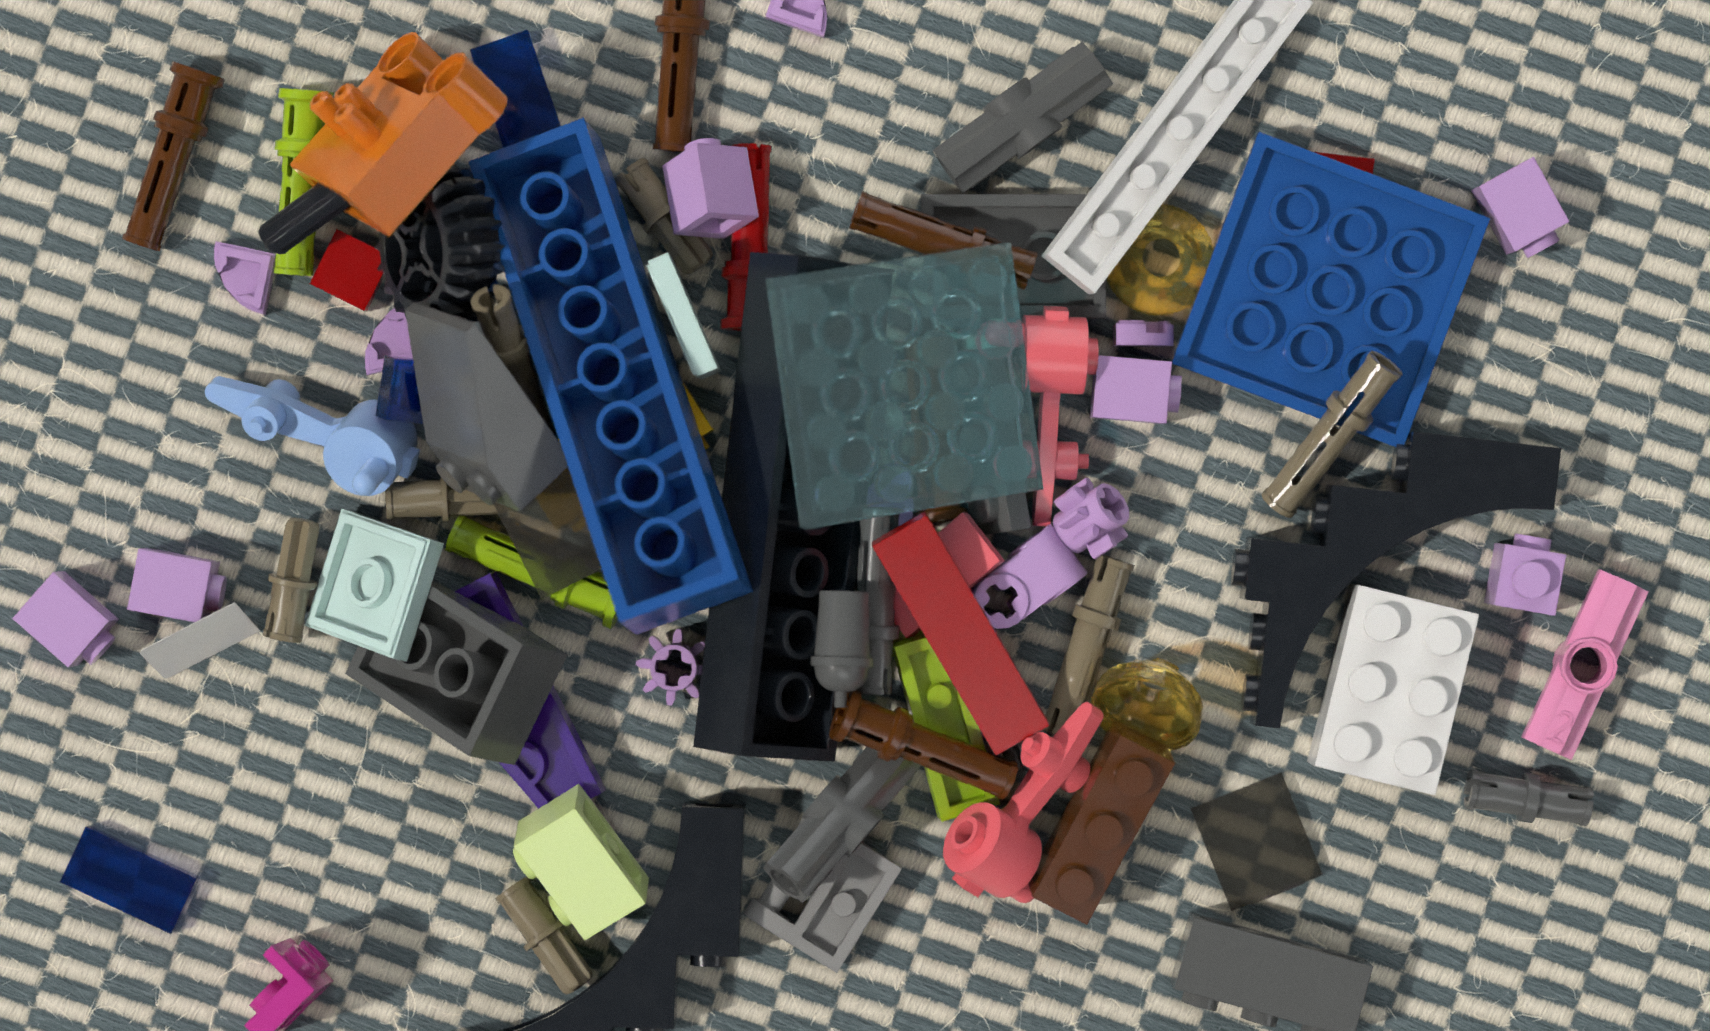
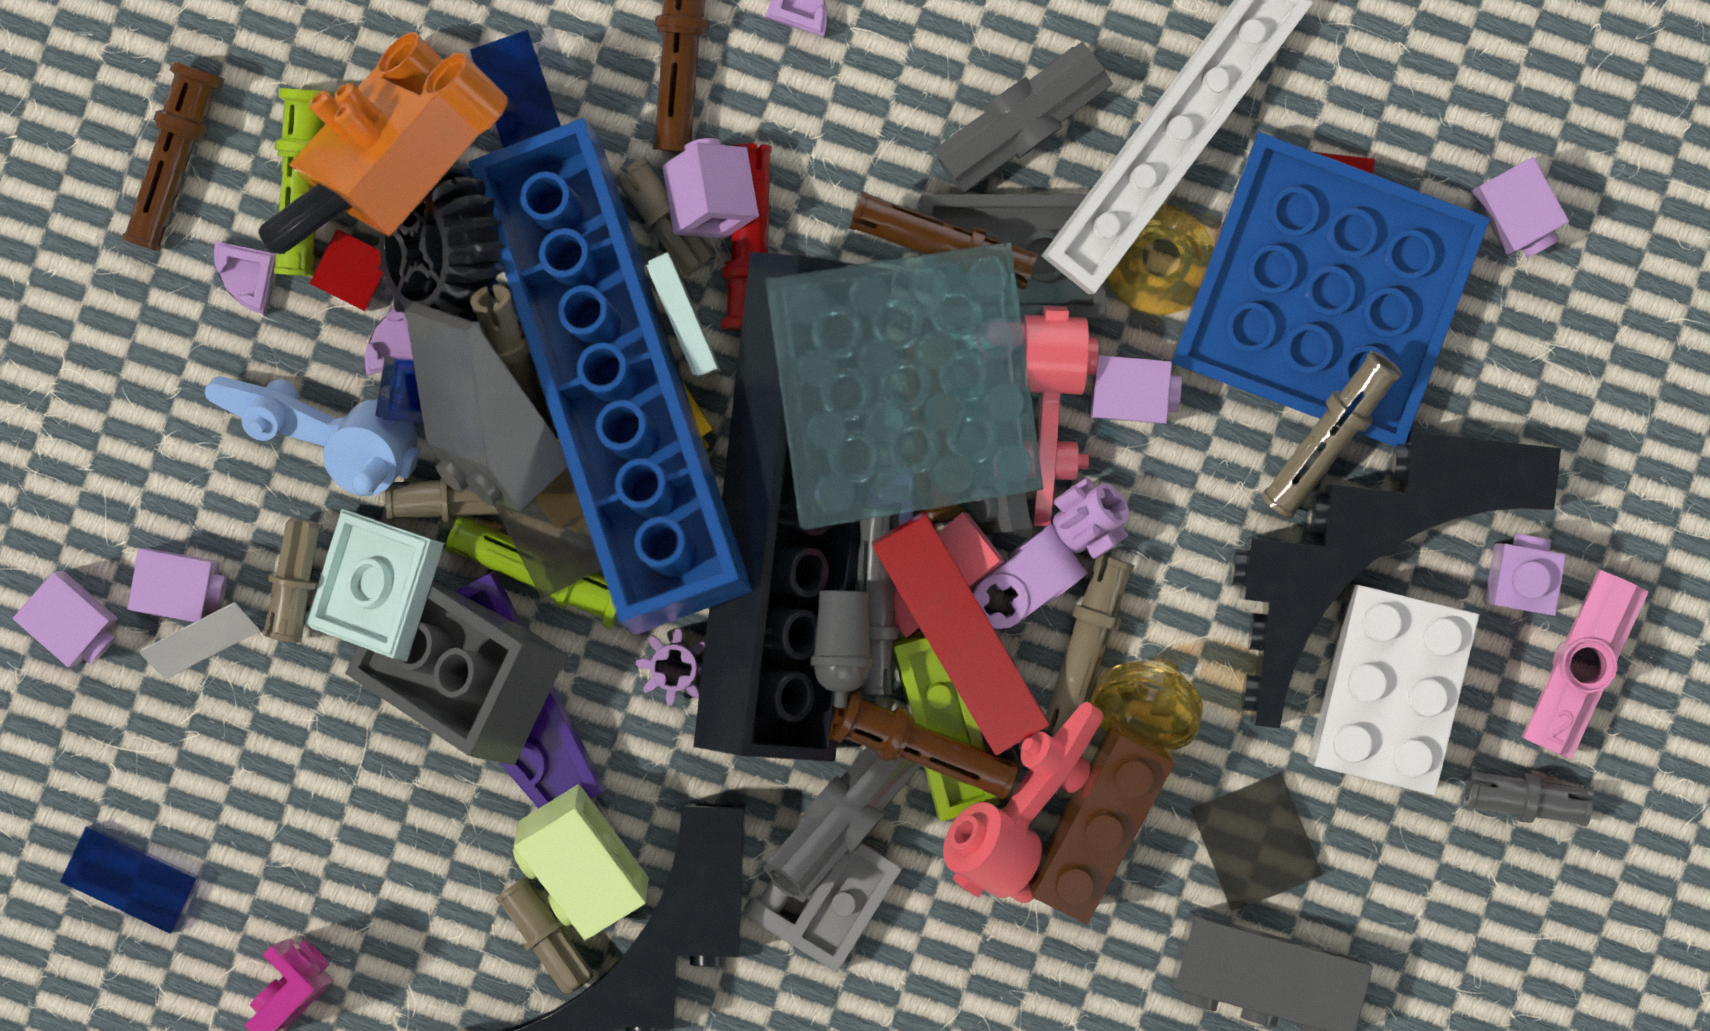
lavender tile [1113,320,1174,347] -> none

